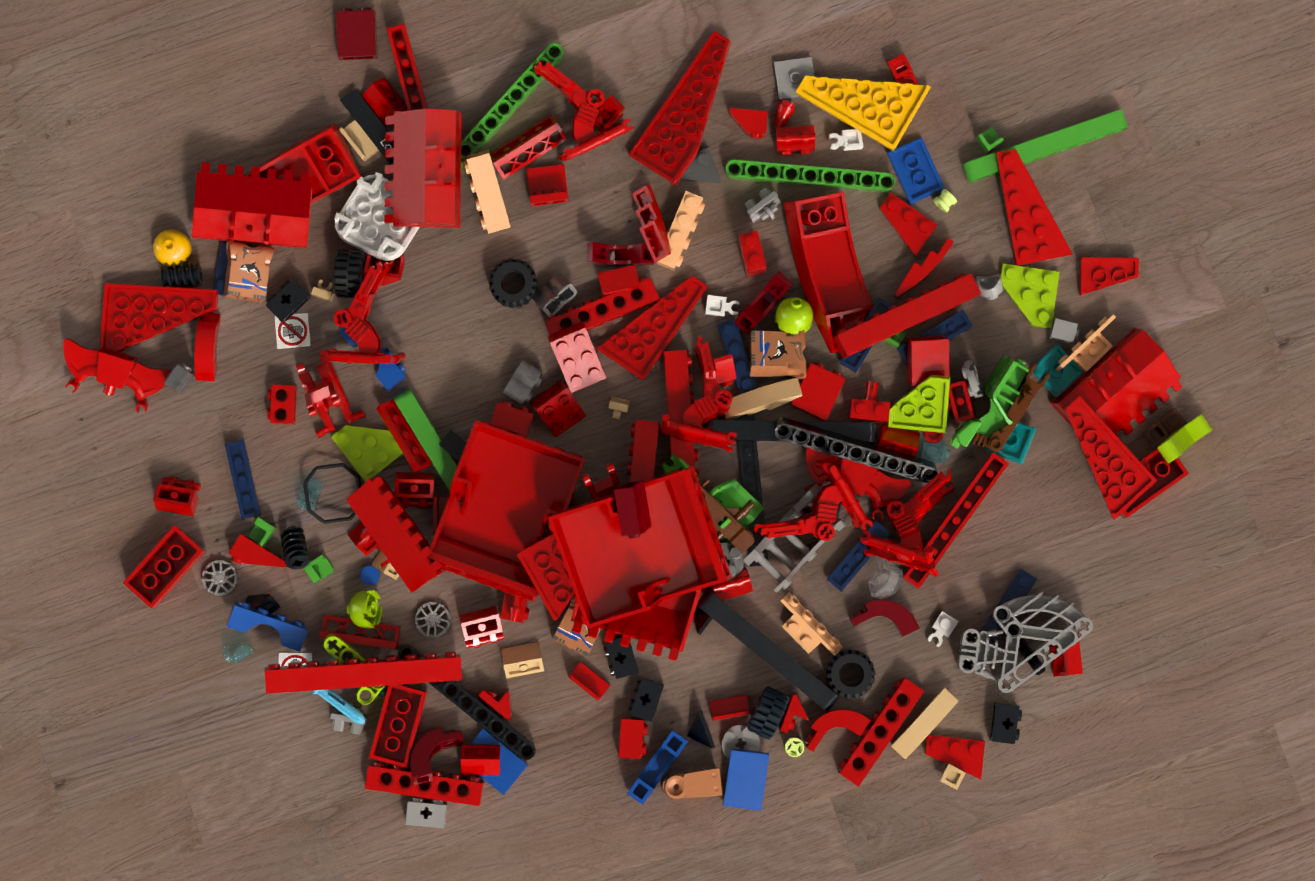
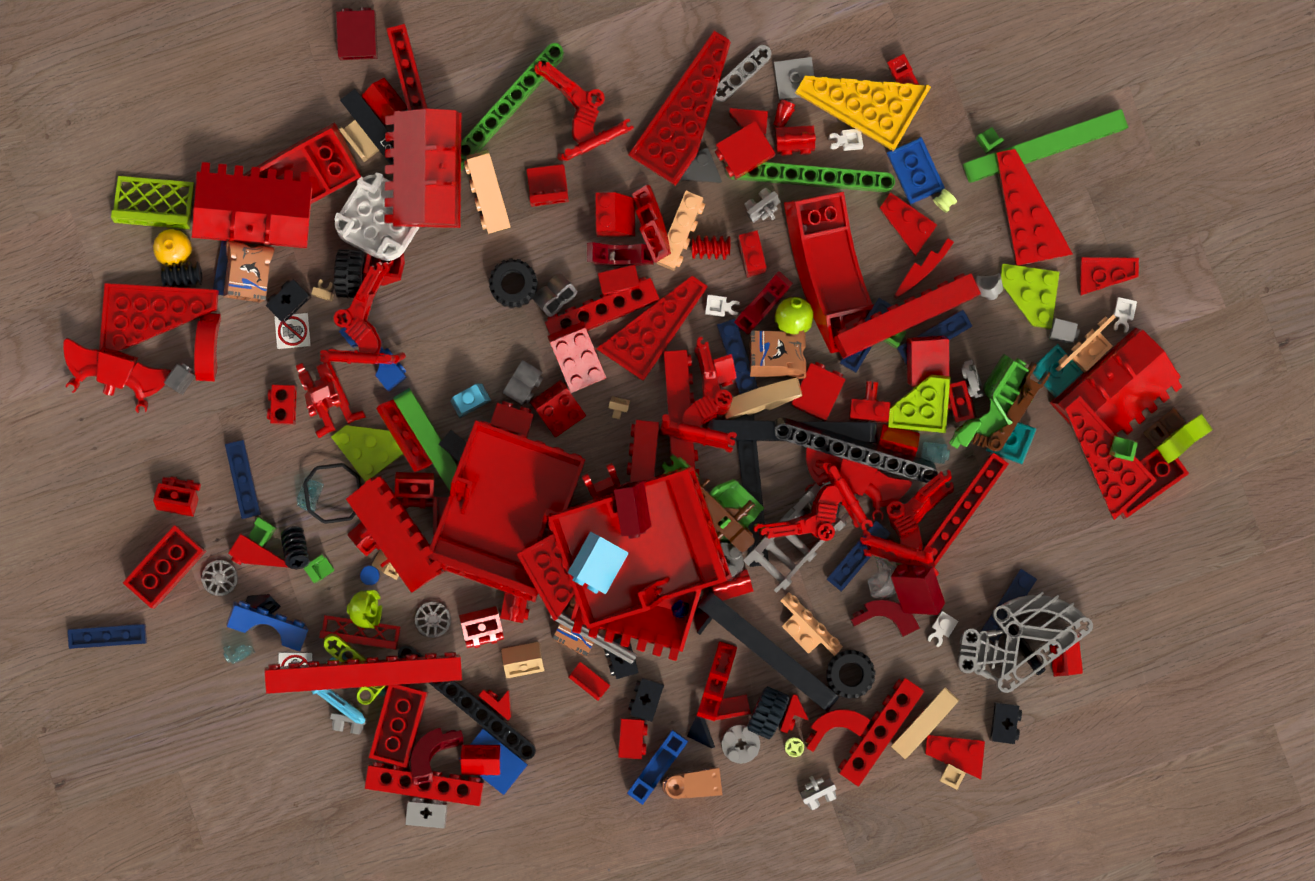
red fence [490,114,567,180] -> none
red slope [594,95,626,133] -> none
blue tile [723,748,770,811] -> none
red tile [924,431,943,444] -> none
none -> dark blue plate [68,624,147,649]
none -> lime fence [111,176,195,230]
none -> medium azure torso [450,384,491,418]
none -> light grey axle [550,612,637,663]
none -> brick [568,531,628,594]
none -> red slope [596,192,635,237]
none -> clear blue plate [671,600,689,618]
none -> red piece [692,235,731,260]
none -> red slope [697,641,738,722]
none -> light grey beam [714,45,771,102]
none -> red brick [714,121,775,180]
none -> light grey hips [799,776,837,810]
none -> dark red brick [891,564,945,615]
none -> bright green panel [1109,436,1138,461]
none -> white plate [1113,297,1137,333]

